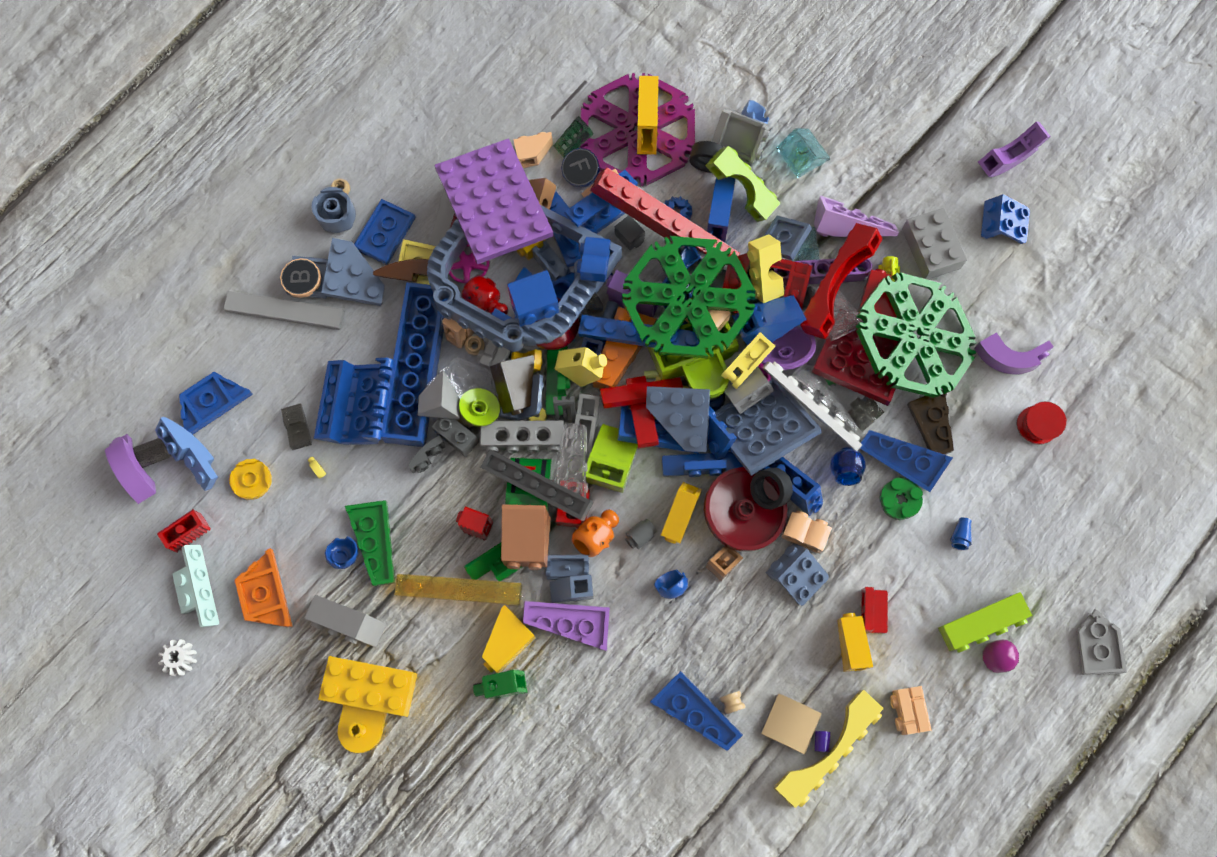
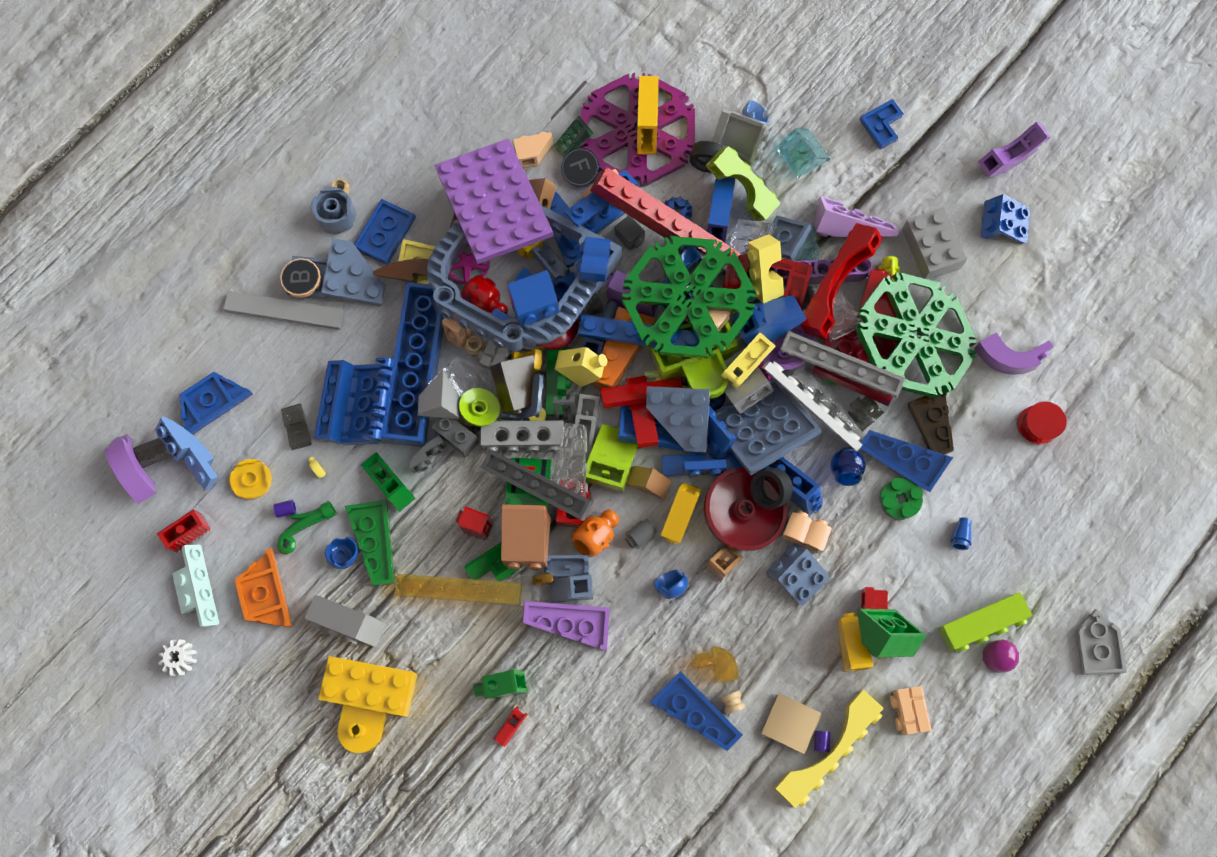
yellow slope [482,605,536,673] -> none
none -> dark purple hinge [273,500,296,518]
none -> green plant [277,501,337,554]
none -> green slope [361,452,416,512]
none -> red bar [493,706,528,747]
none -> pearl gold tile [531,574,553,586]
none -> medium nougat slope [626,466,672,500]
none -> clear yellow brick [691,647,740,683]
none -> clear wing [729,219,776,255]
none -> light grey tile [780,331,906,398]
none -> green slope [857,609,926,658]
none -> blue plate [860,99,904,150]

